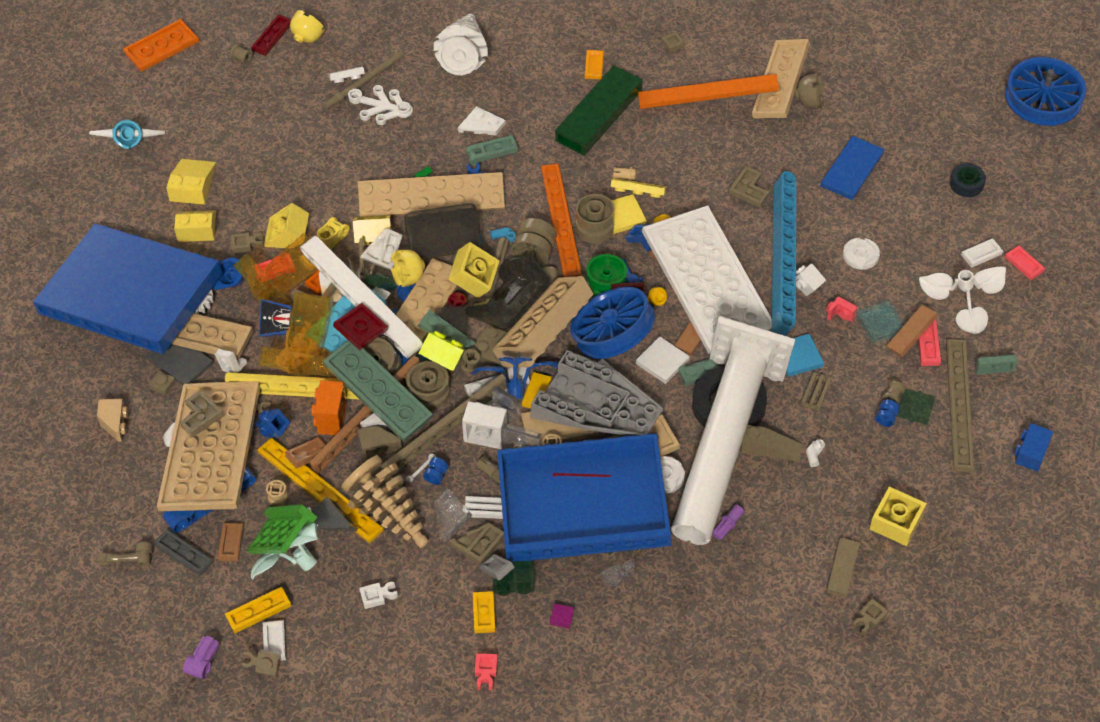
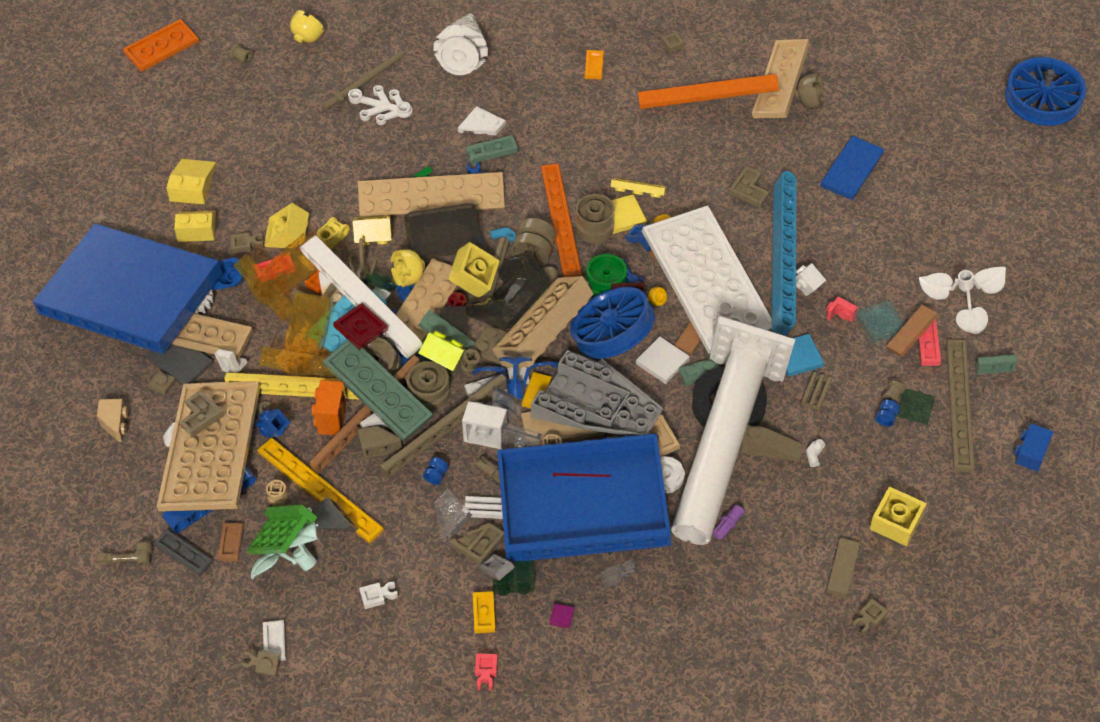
medium azure helmet [89,119,165,149] -> none
medium lavender piece [183,636,220,680] -> none
yellow plate [225,587,291,634] -> none
dark red tile [251,14,291,56] -> none
black torso [259,300,303,337] -> none
medium nougat tile [285,437,326,469] -> none
white plate [328,66,365,83] -> none
tan plant [342,455,429,548] -> none
white wing [360,229,402,270] -> none
white hinge [406,454,436,483] -> none
dark green brick [555,65,643,156] -> none
tan pin [613,167,636,181] -> none
white tile [843,238,880,270] -> none
black wheel [950,163,986,198] -> none
white tile [961,238,1003,268] -> none
coral tile [1005,245,1045,280] -> none

